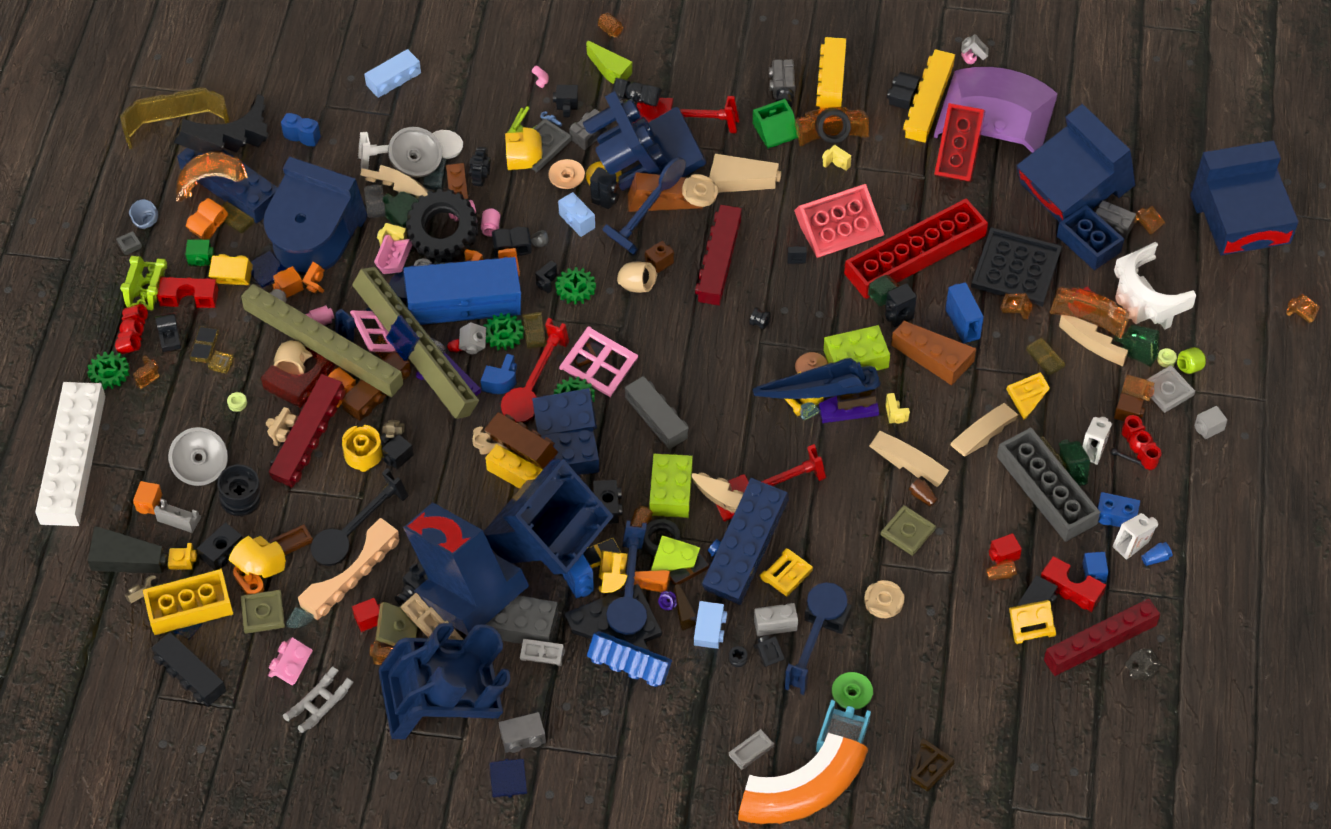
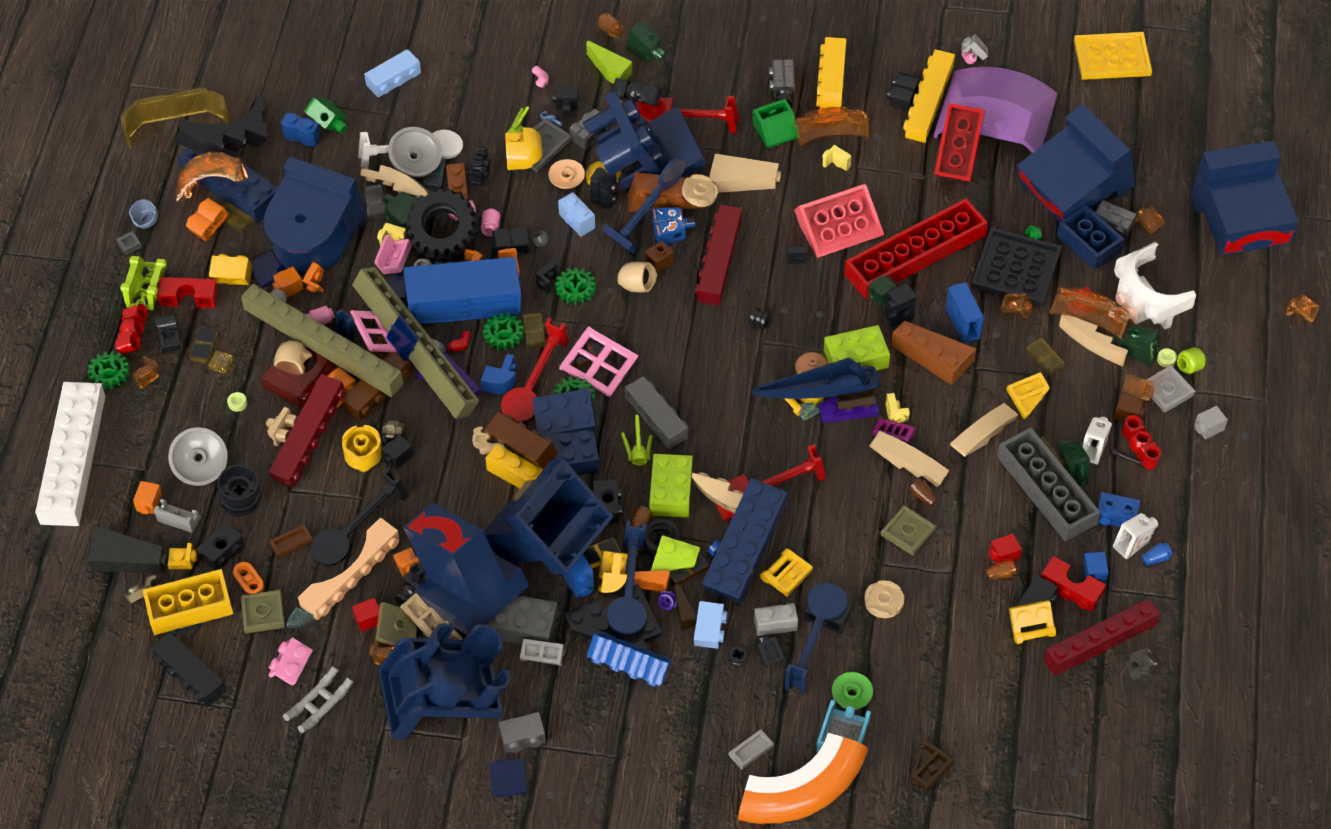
green brick [186,240,215,266] -> none
yellow brick [229,536,286,578] -> none
light grey brick [459,322,486,354] -> none
black tyre [815,108,851,143] -> none
none -> green torso [304,97,348,134]
none -> orange bracket [393,548,420,576]
none -> lime plant [621,415,653,465]
none -> clear green torso [626,20,666,62]
none -> blue torso [651,208,695,245]
none -> magenta slope [872,418,915,445]
none -> green plate [1026,225,1041,240]
none -> yellow plate [1074,32,1152,80]

